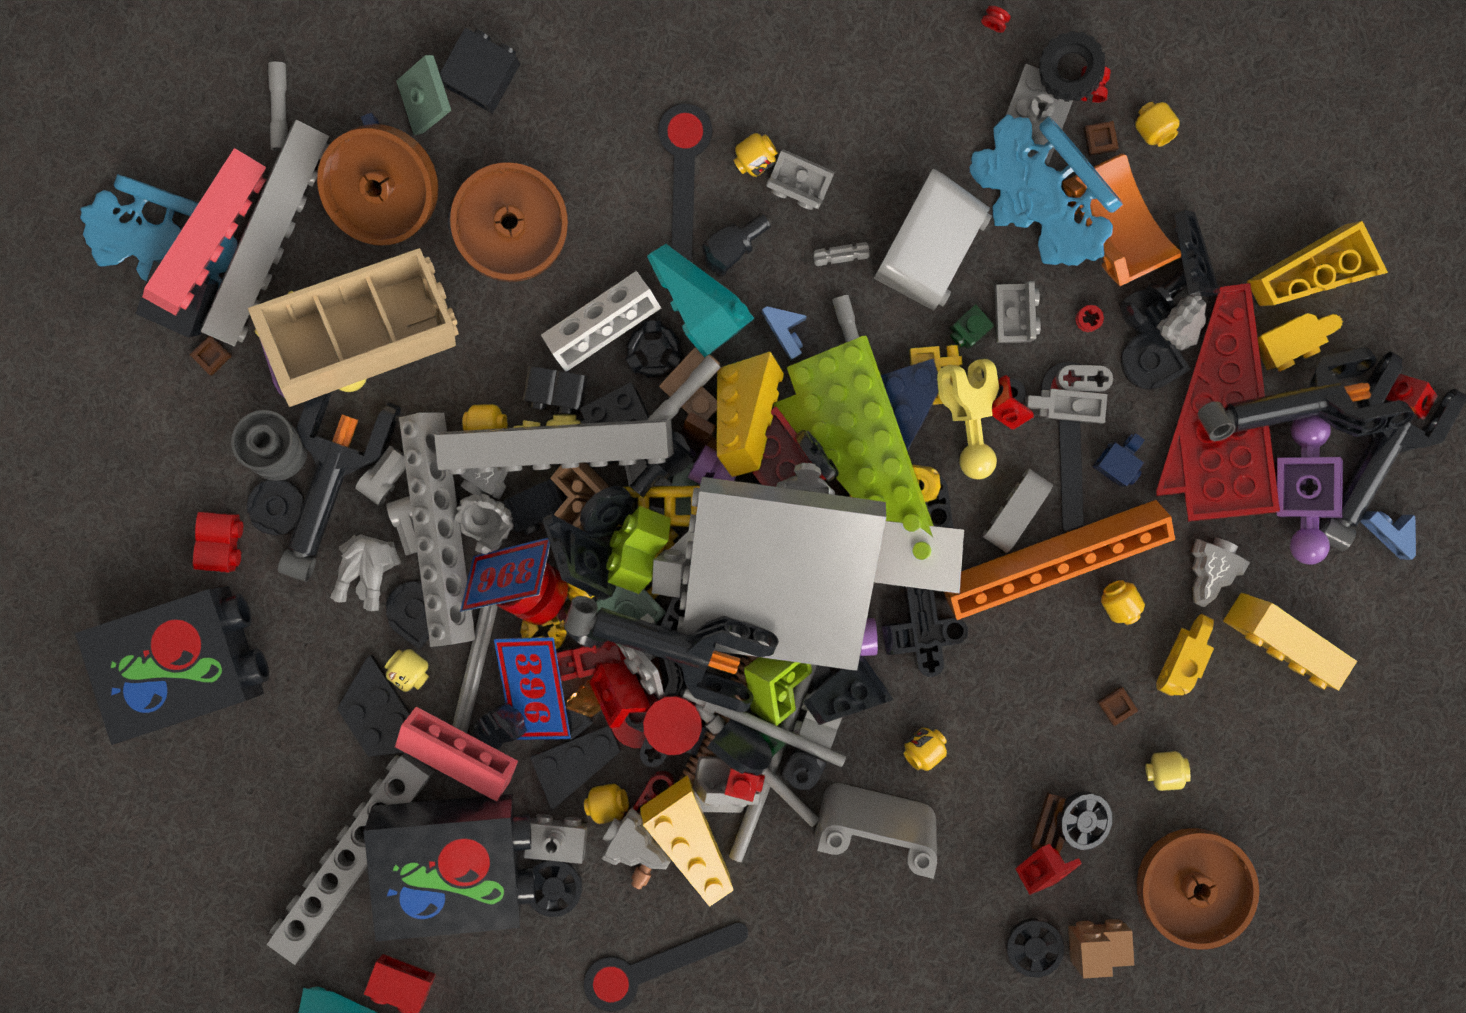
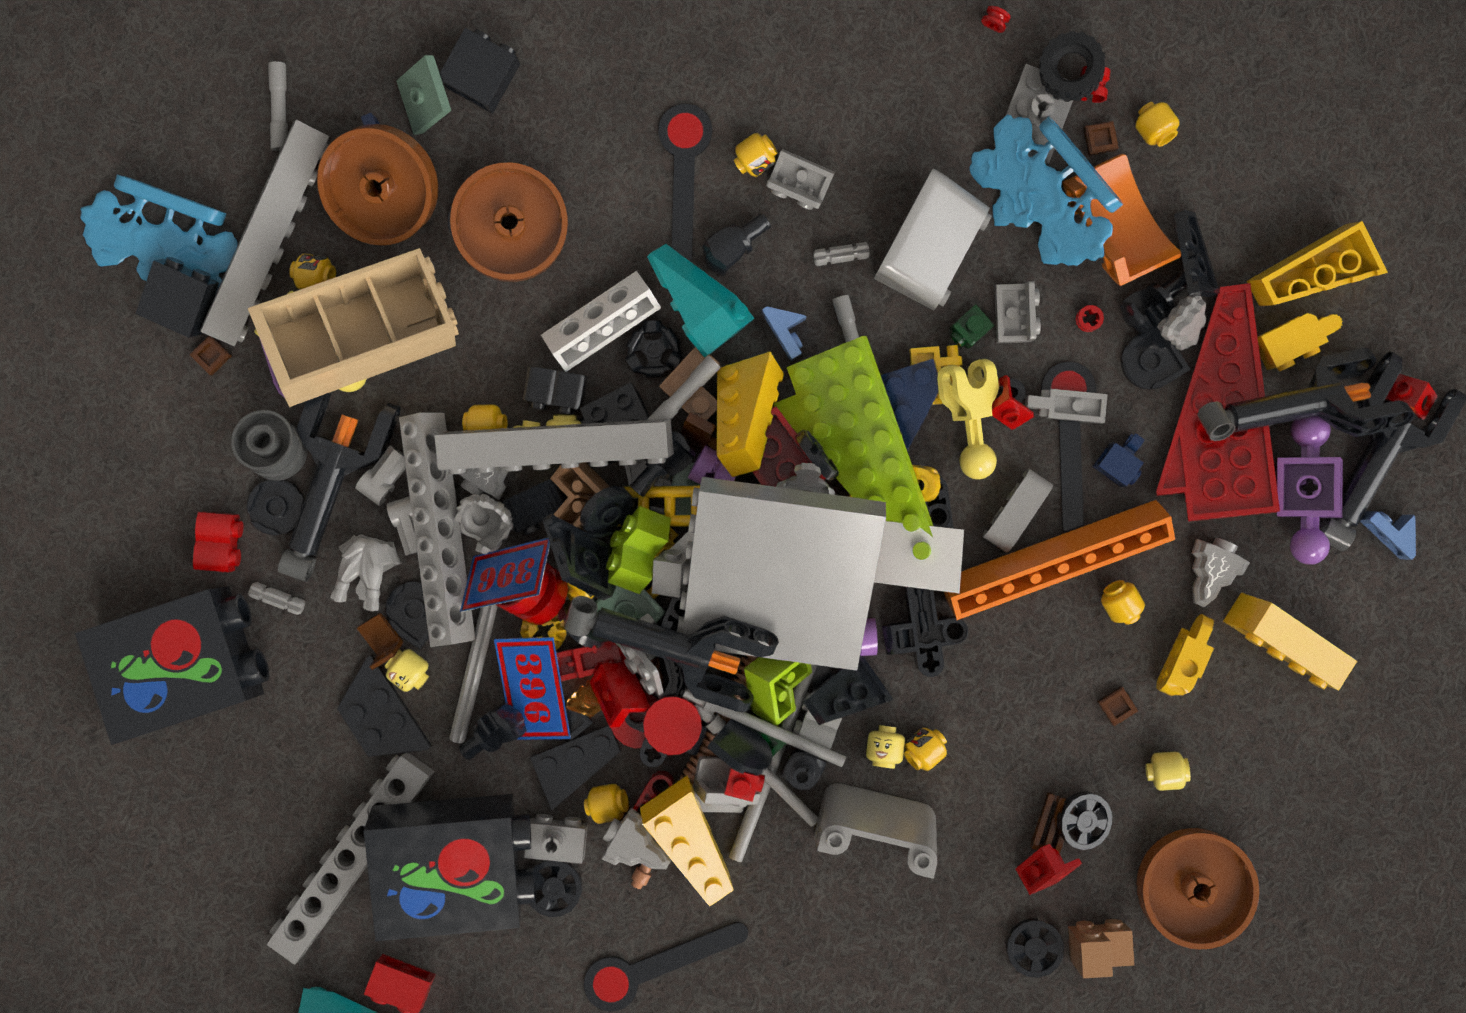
coral brick [142,148,267,316] -> none
coral brick [395,707,518,802] -> none
light grey beam [1055,365,1113,393] -> none
none -> light grey axle [248,582,306,615]
none -> yellow head [290,253,336,290]
none -> reddish brown bracket [357,613,403,670]
none -> light yellow head [866,725,905,768]

